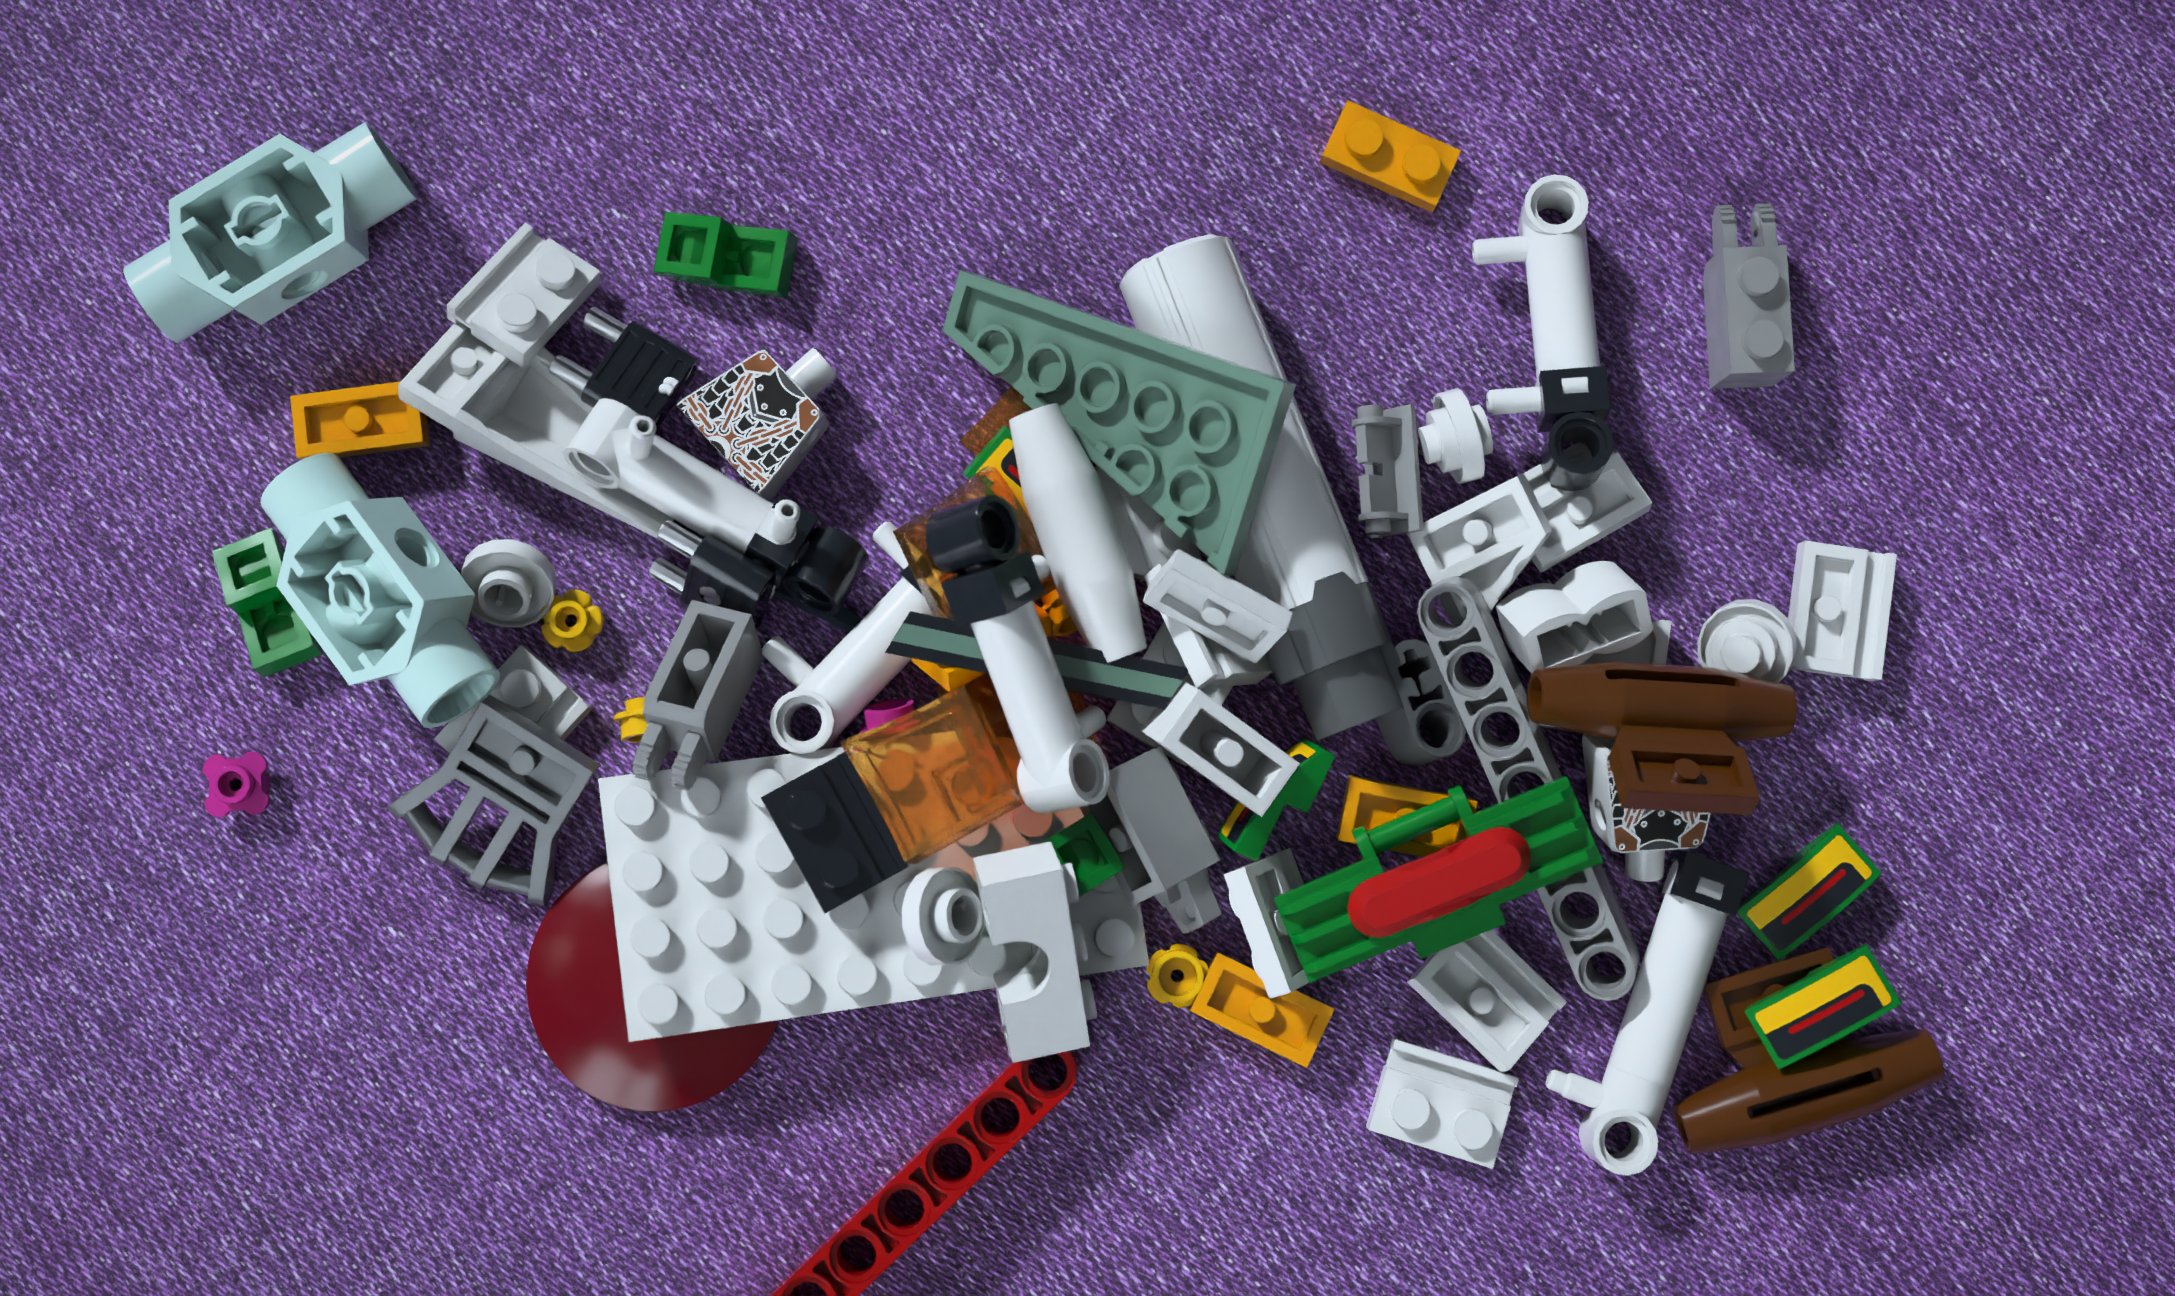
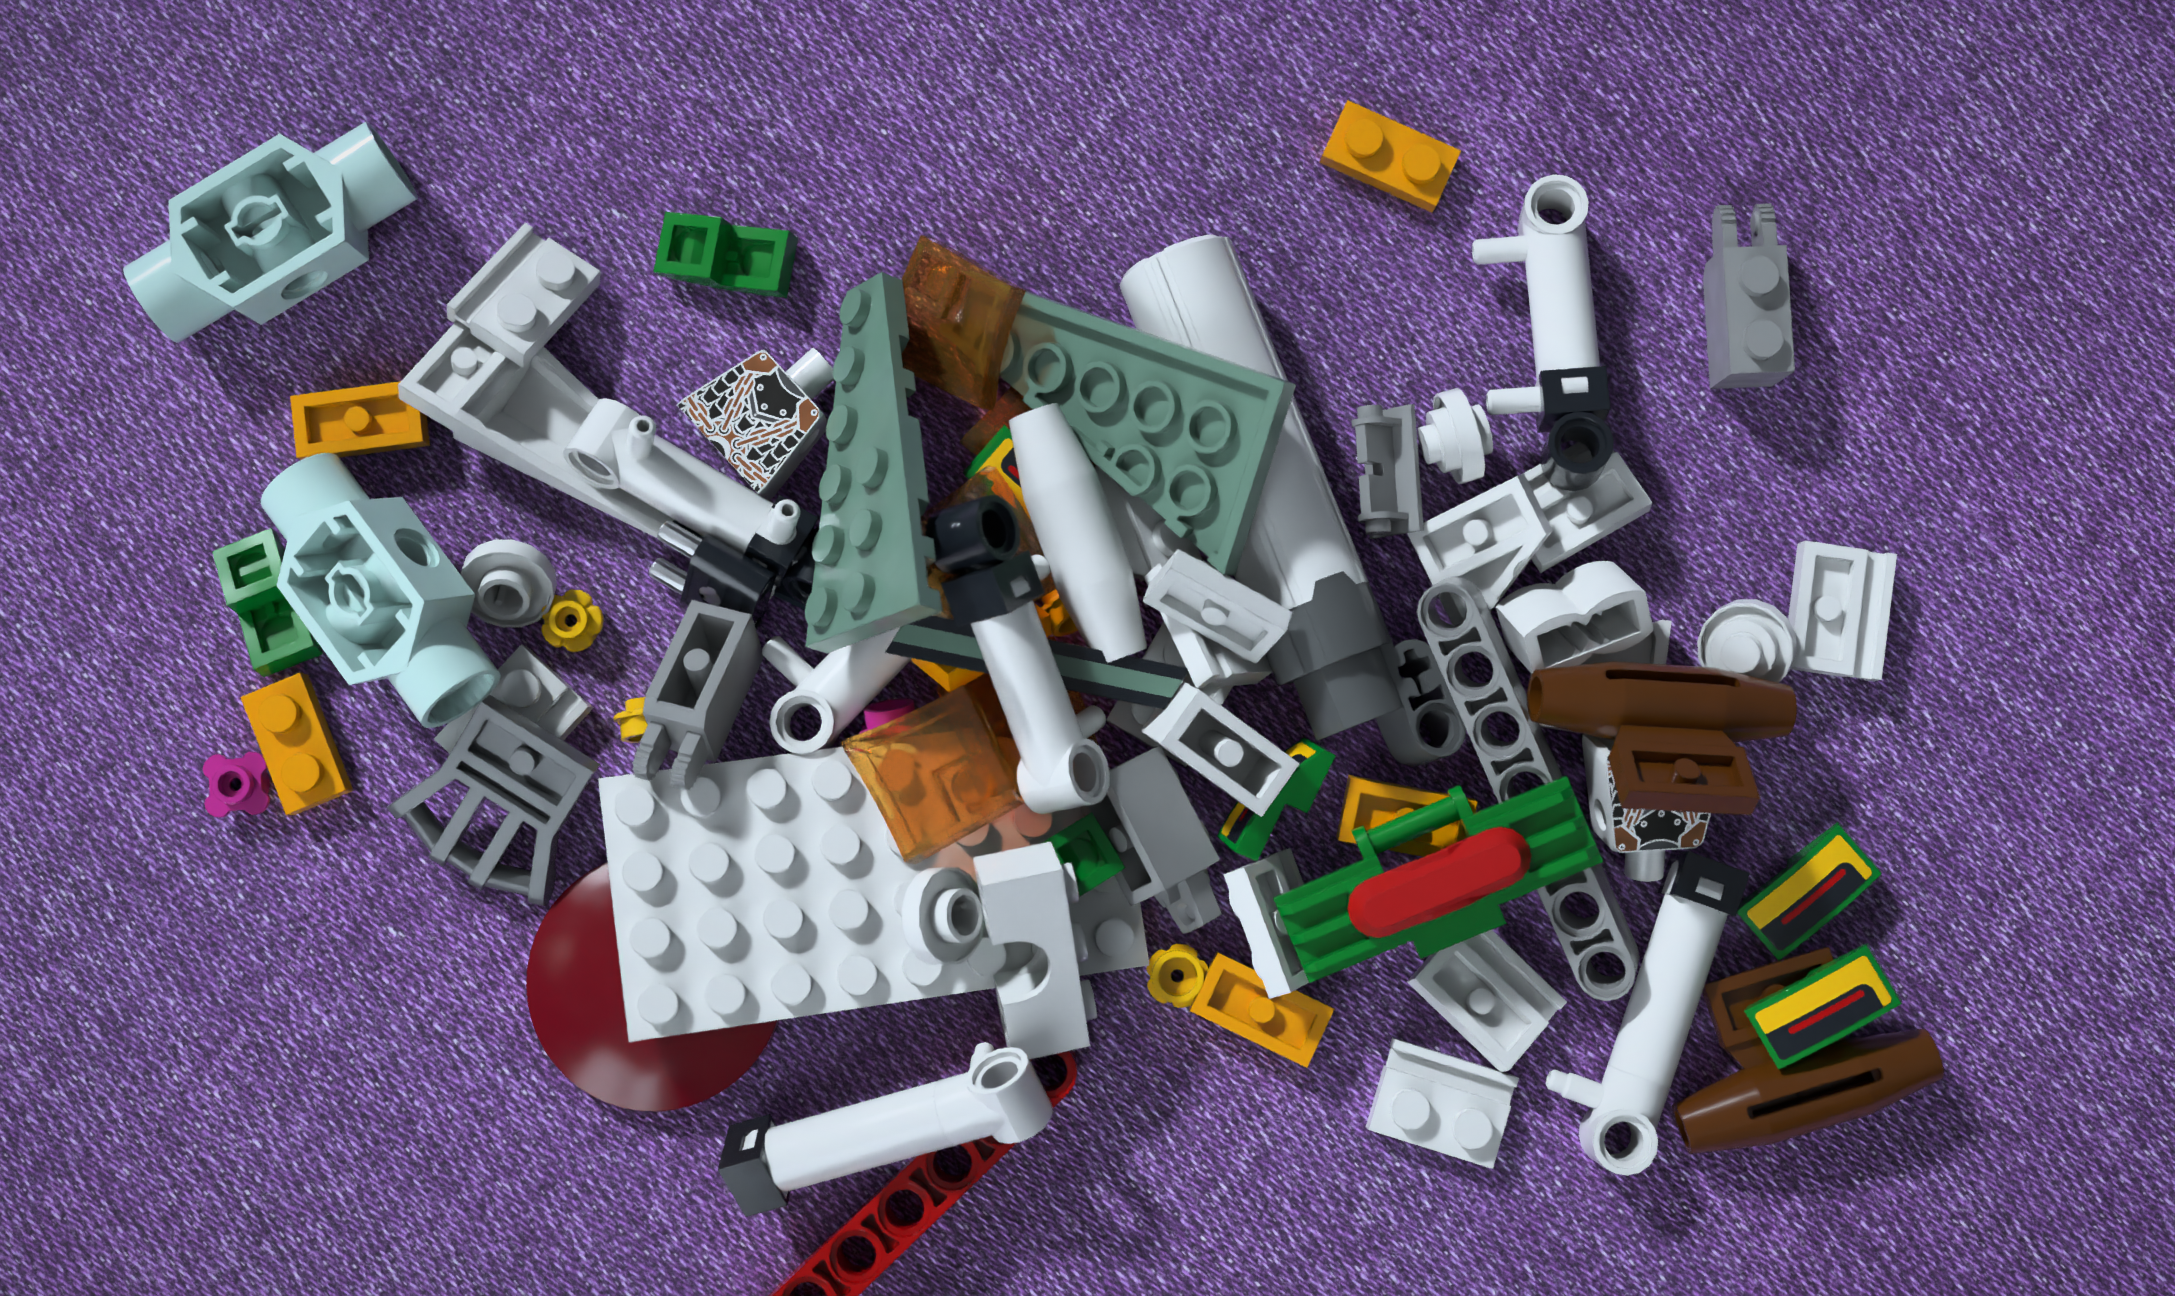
black piece [549,307,700,431] -> none
black plate [761,751,909,914] -> none
none -> light orange plate [240,673,354,815]
none -> white piece [718,1042,1053,1217]
none -> sand green wing [805,272,942,653]
none -> clear orange plate [901,235,1026,411]

